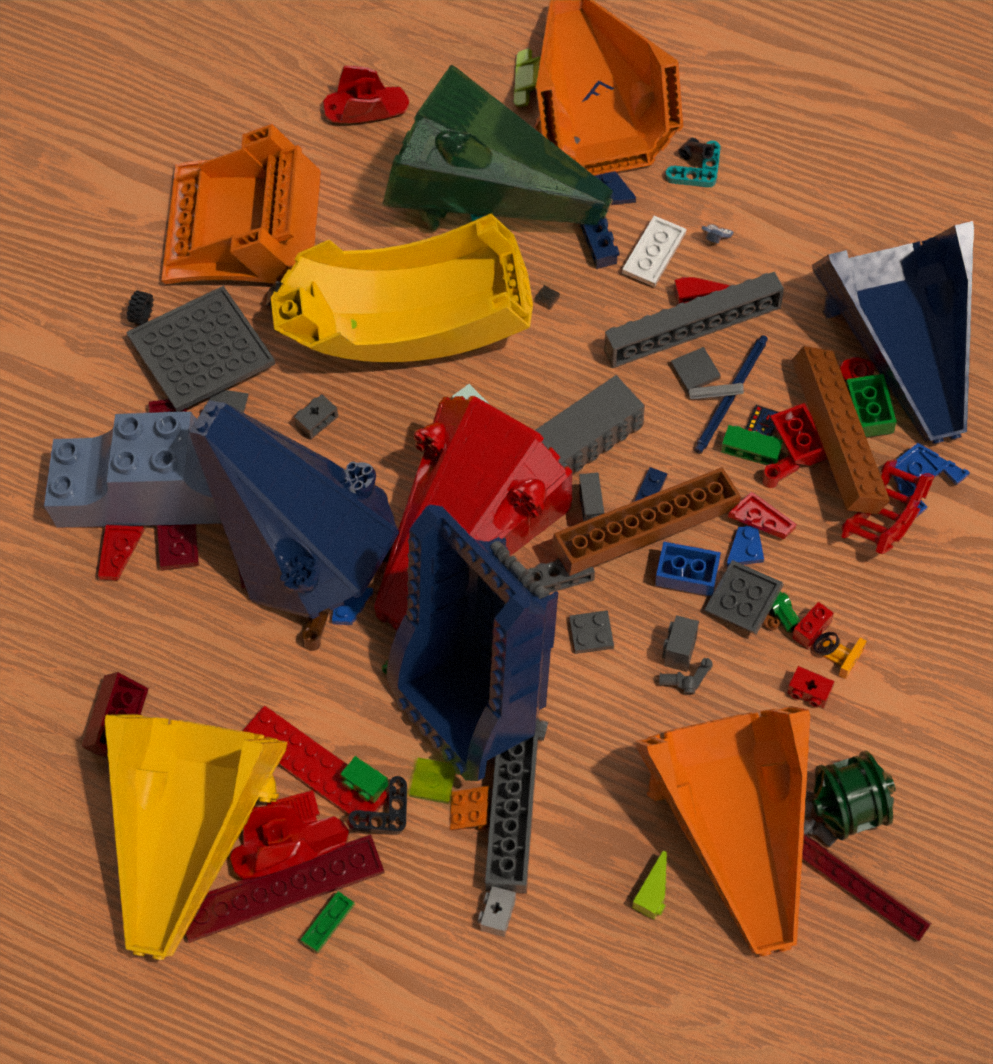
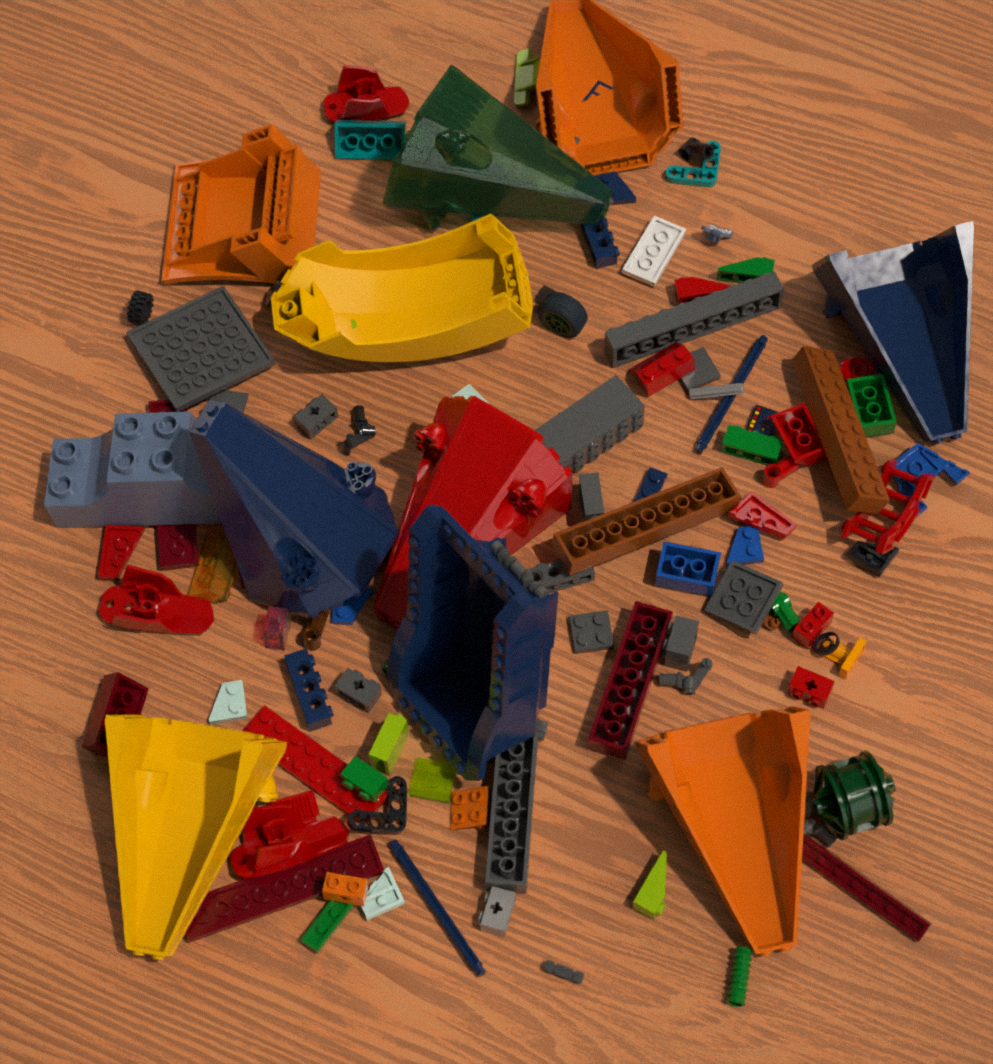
none -> red piece [99,565,214,634]
none -> clear yellow slope [187,525,238,604]
none -> light aqua wing [209,680,248,725]
none -> clear pink torso [263,606,292,651]
none -> dark blue brick [284,648,334,732]
none -> orange brick [322,872,369,907]
none -> dark grey brick [334,668,382,713]
none -> teal slope [335,120,407,160]
none -> black pin [343,405,375,455]
none -> light aqua wing [361,867,405,921]
none -> lime brick [369,713,409,776]
none -> dark blue piece [389,840,486,977]
none -> black wheel [538,292,588,338]
none -> dark grey axle [543,960,584,984]
none -> dark red brick [588,601,673,760]
none -> red slope [629,342,696,397]
none -> green slope [717,257,775,284]
none -> green piece [727,947,753,1007]
none -> black wing [846,541,899,577]

